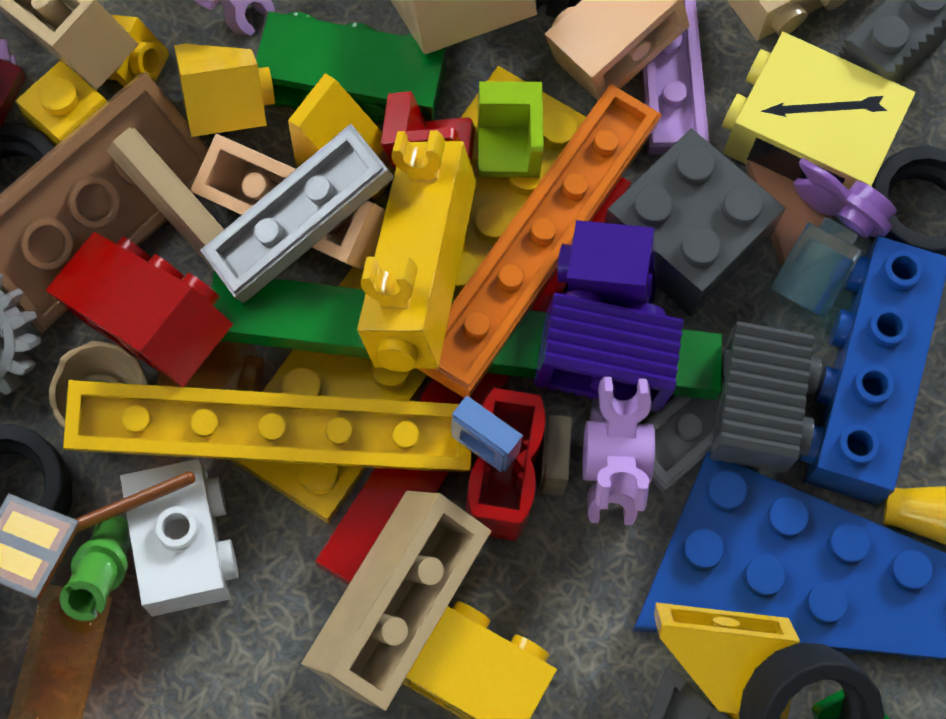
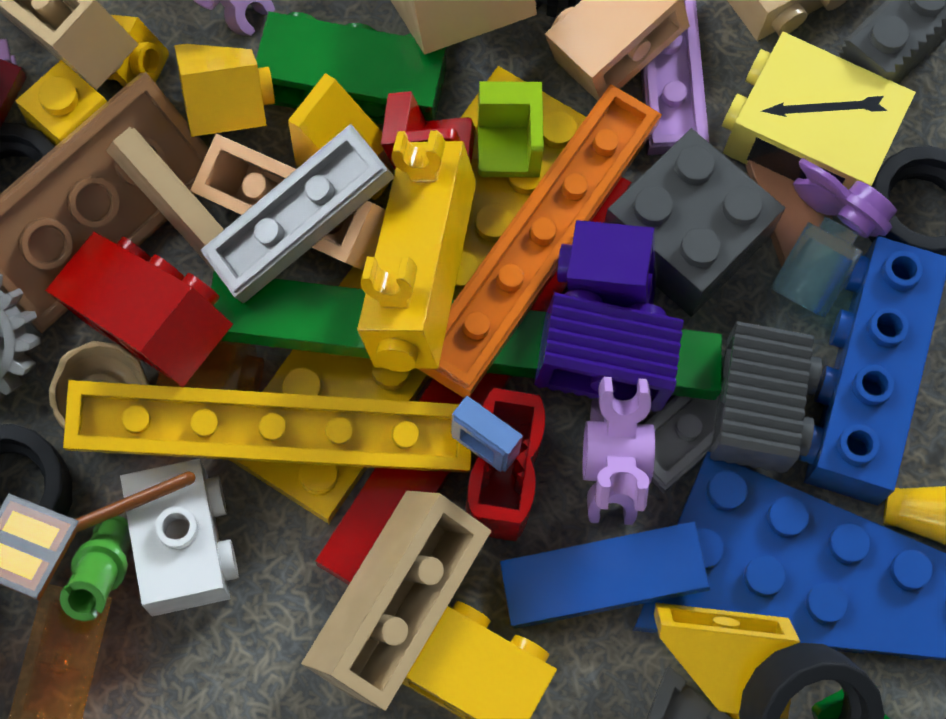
dark tan tile [538,415,572,495] -> none
none -> blue tile [500,521,710,629]

